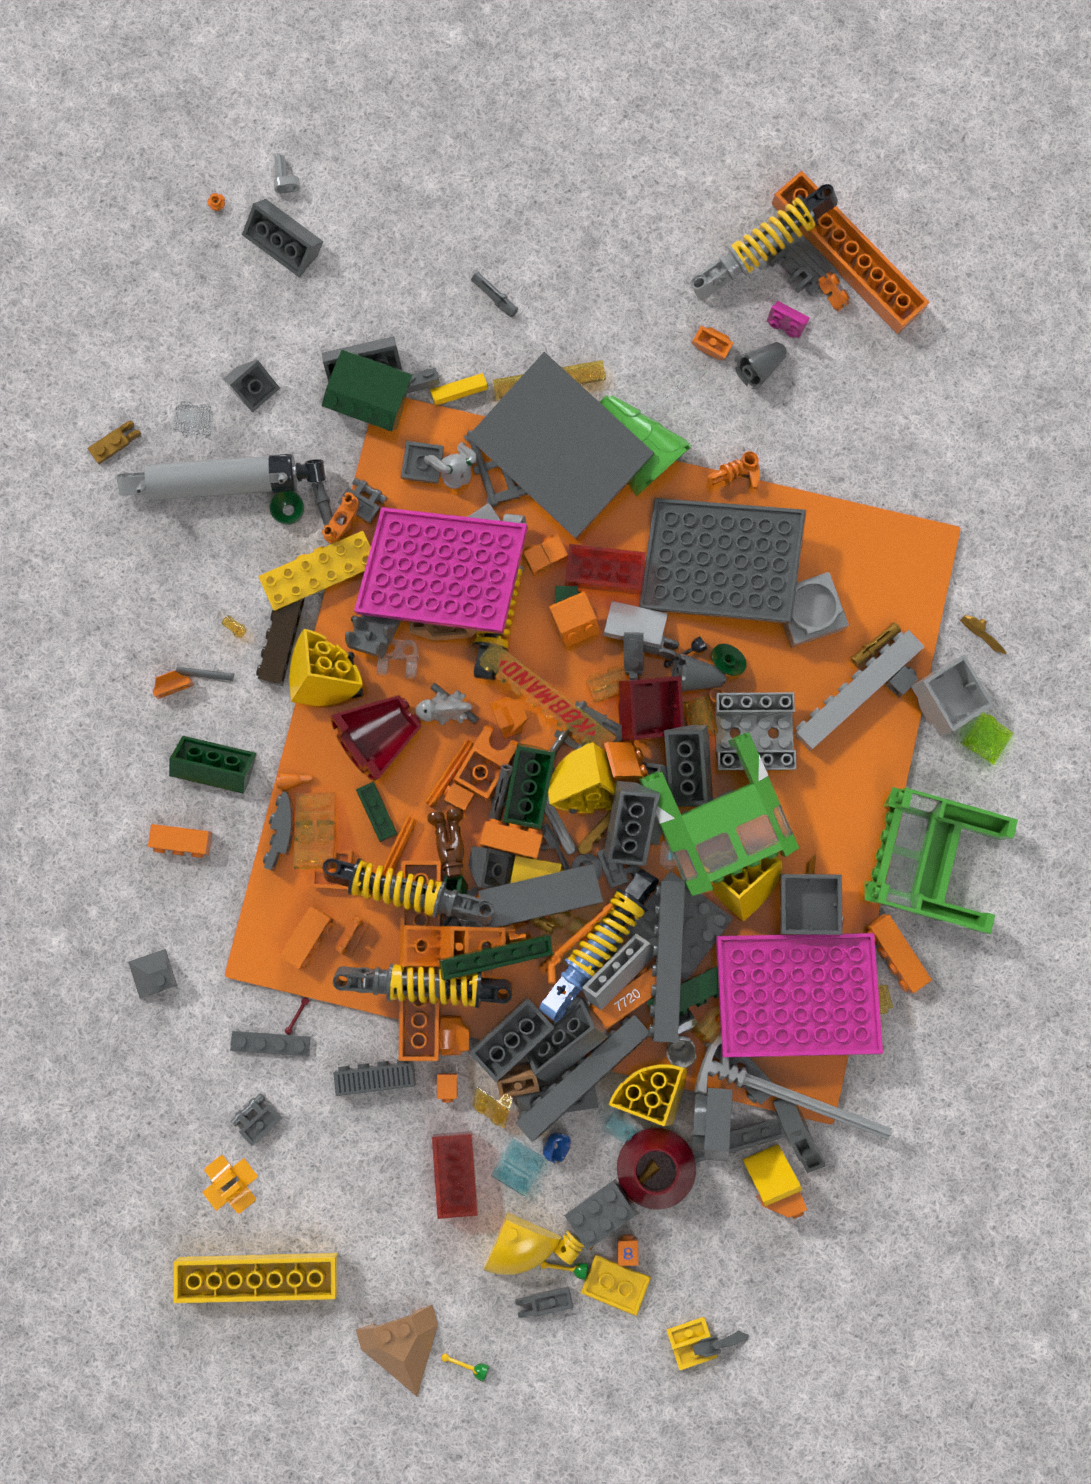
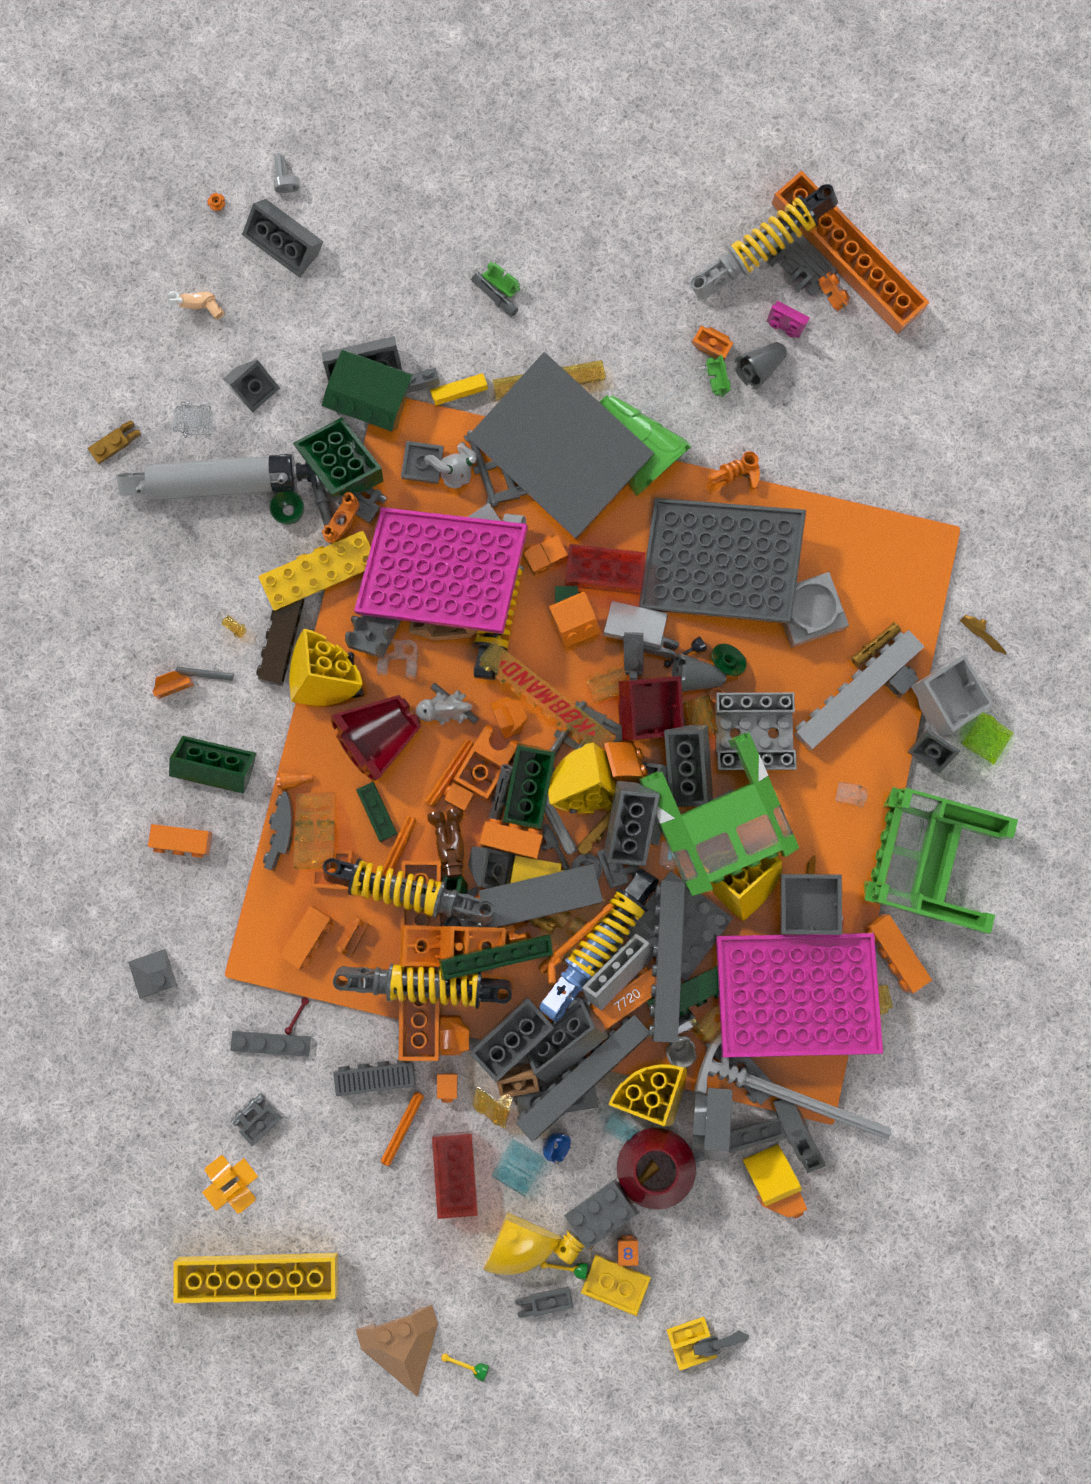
none -> light nougat arm [168,291,225,320]
none -> dark green slope [293,417,384,497]
none -> orange axle [381,1092,424,1166]
none -> bright green hinge [481,262,520,298]
none -> bright green hinge [705,355,731,397]
none -> clear bracket [835,782,868,807]
none -> dark grey slope [908,729,960,773]

